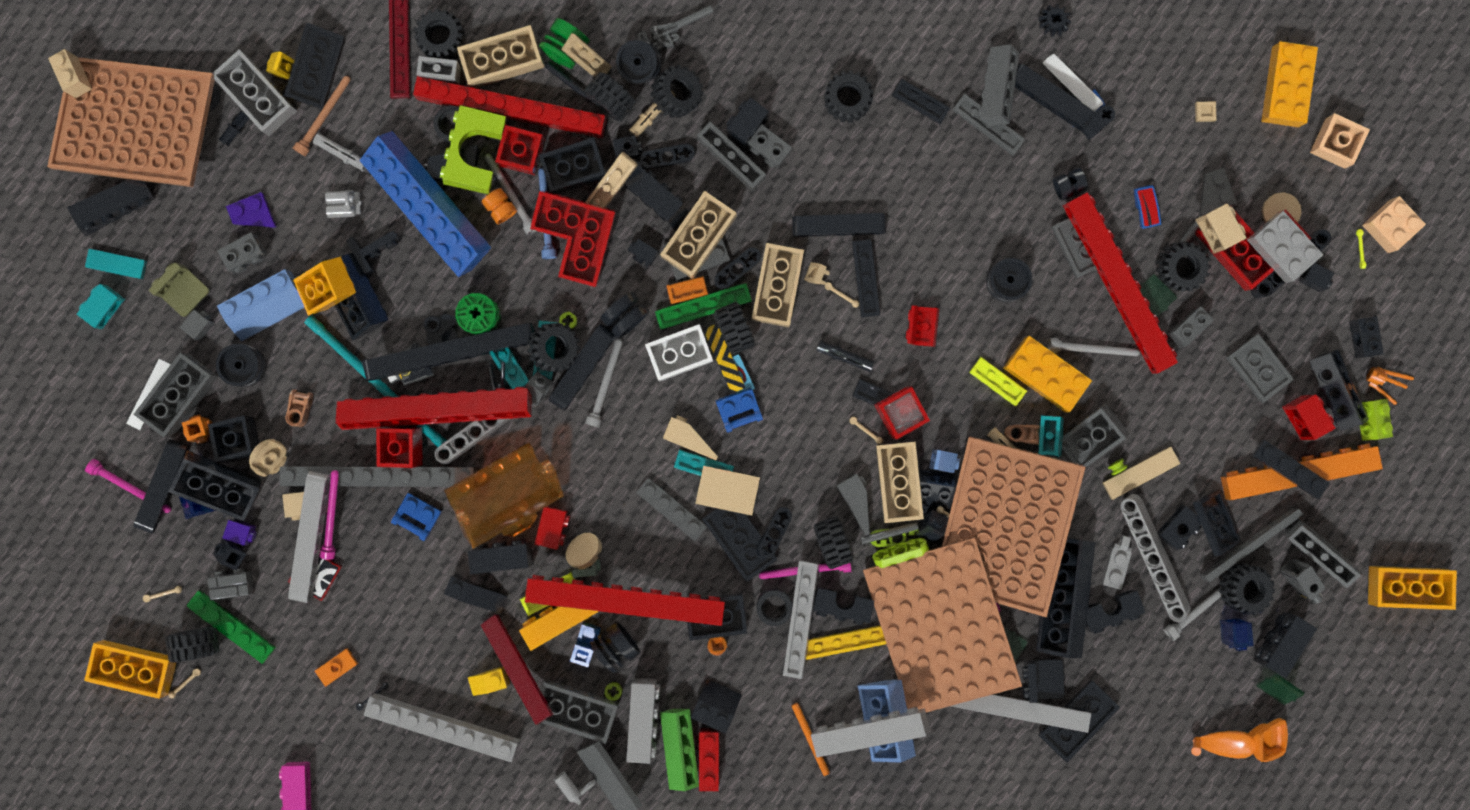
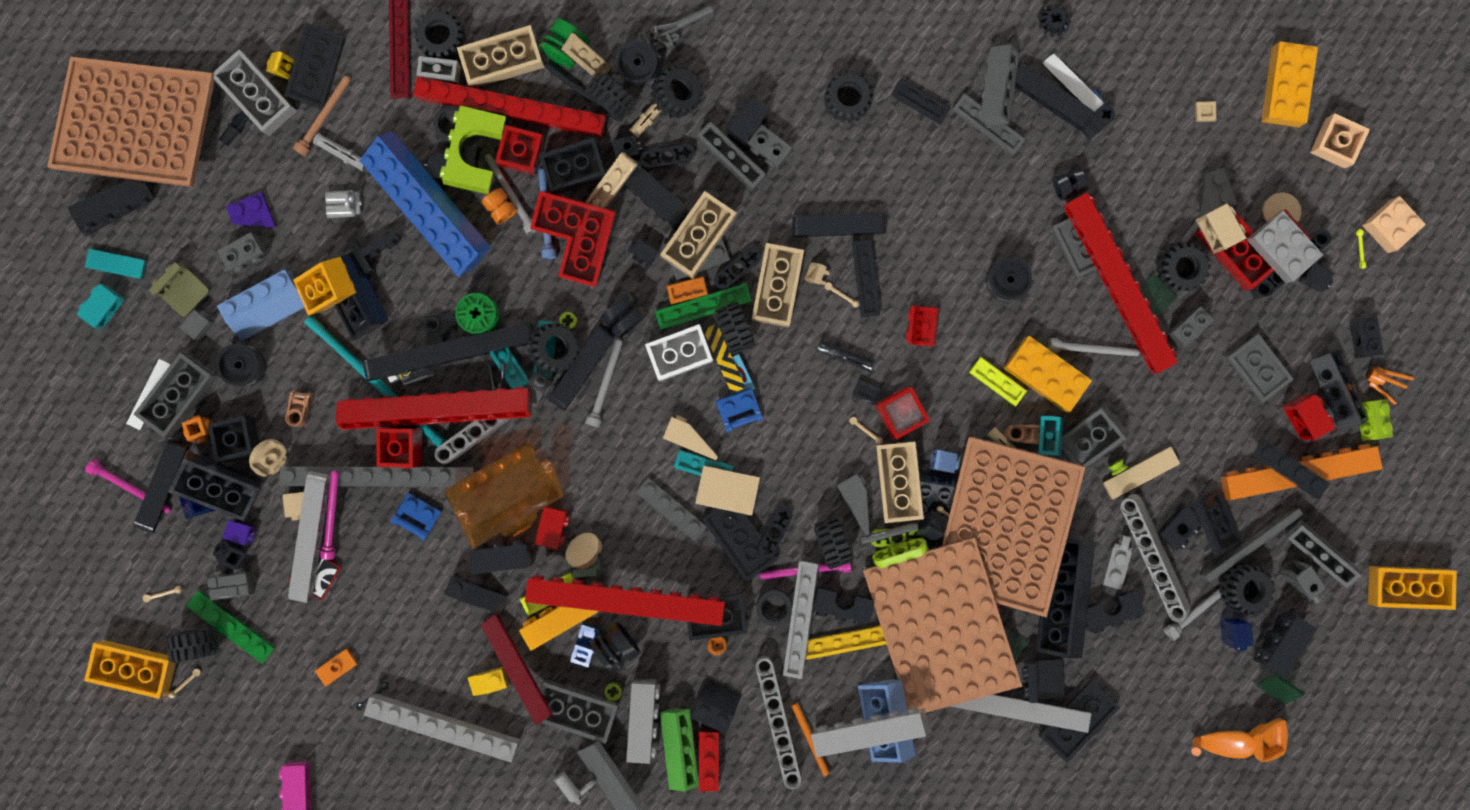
tan brick [48,49,92,98] -> none
slope [1134,185,1161,229] -> none
none -> light grey beam [756,656,801,789]

